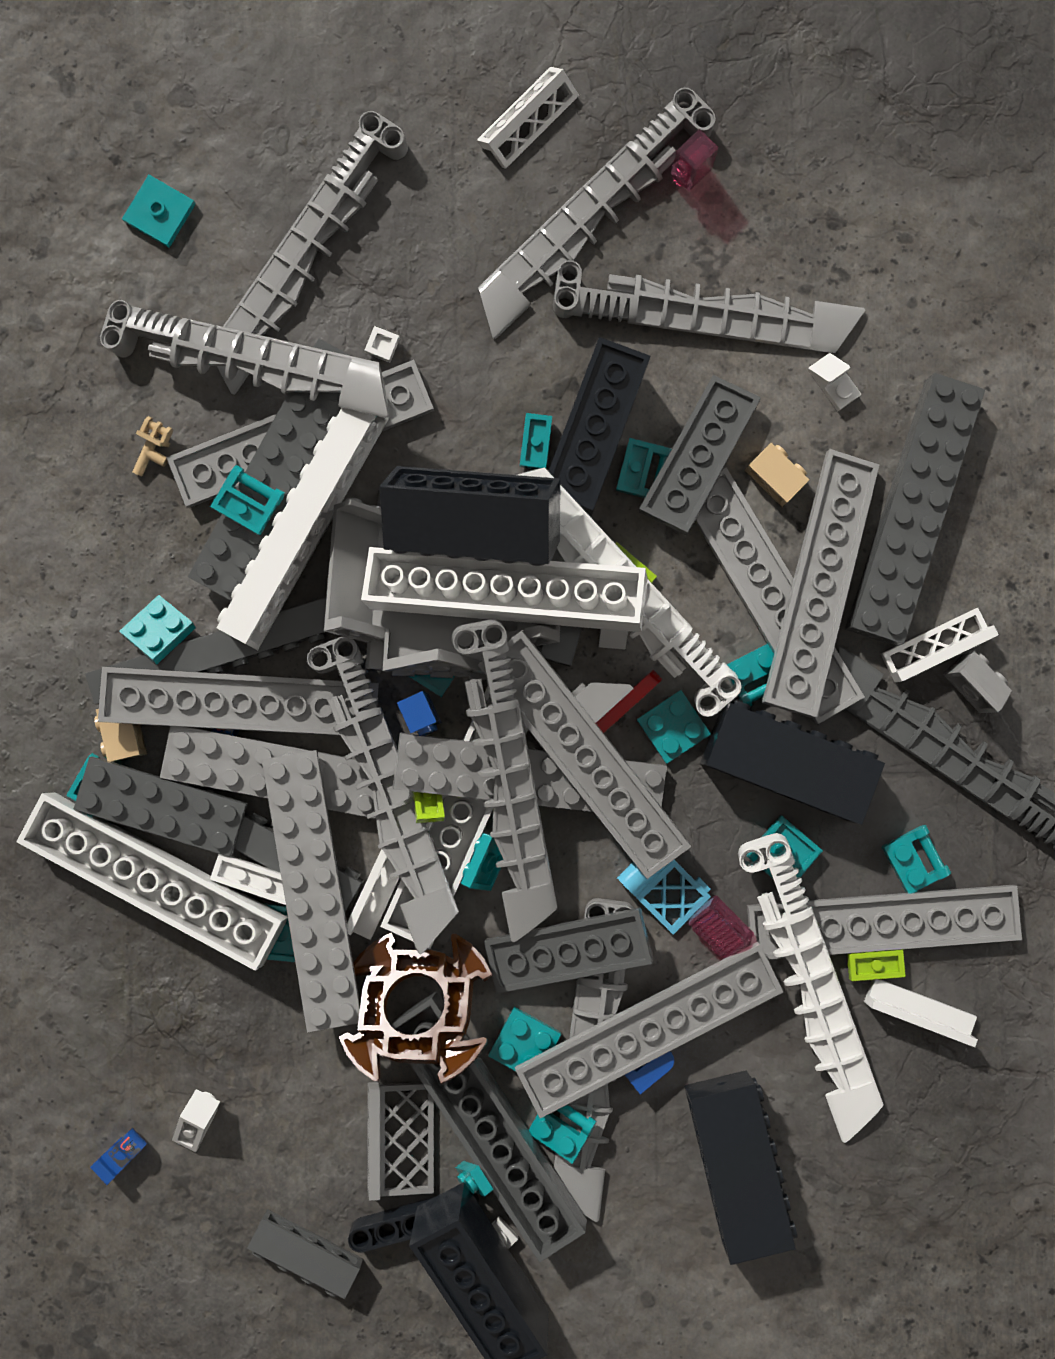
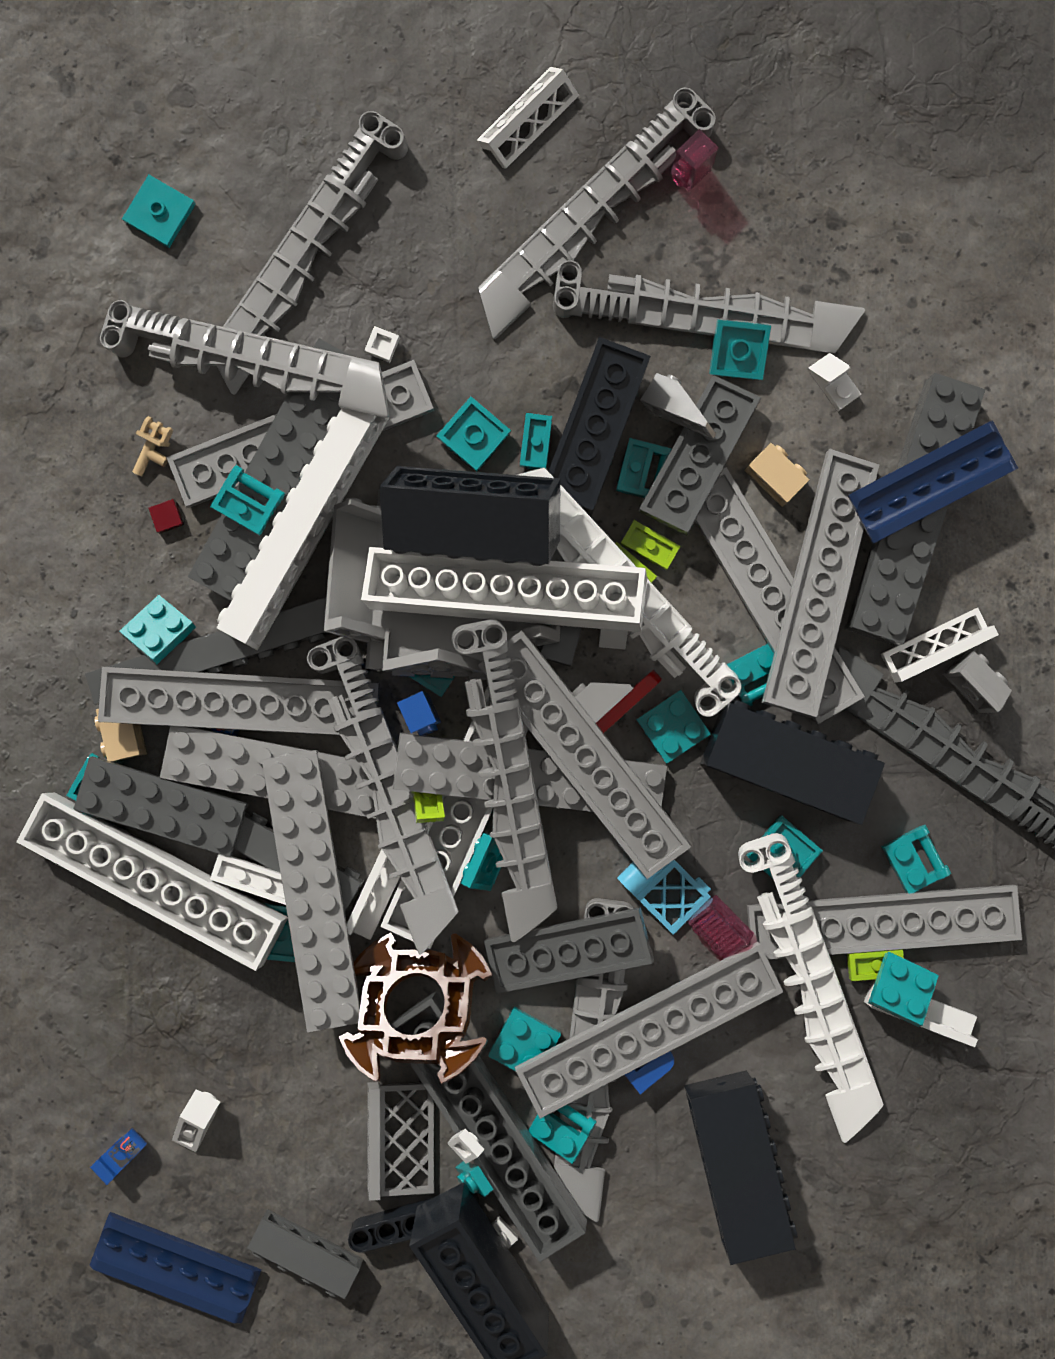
none -> dark blue plate [90,1212,262,1323]
none -> dark red tile [148,499,184,534]
none -> teal plate [436,396,511,472]
none -> white plate [447,1129,484,1164]
none -> lime plate [621,520,680,570]
none -> light grey slope [641,373,716,439]
none -> teal plate [709,319,771,380]
none -> dark blue plate [848,420,1018,544]
none -> teal plate [868,952,939,1027]

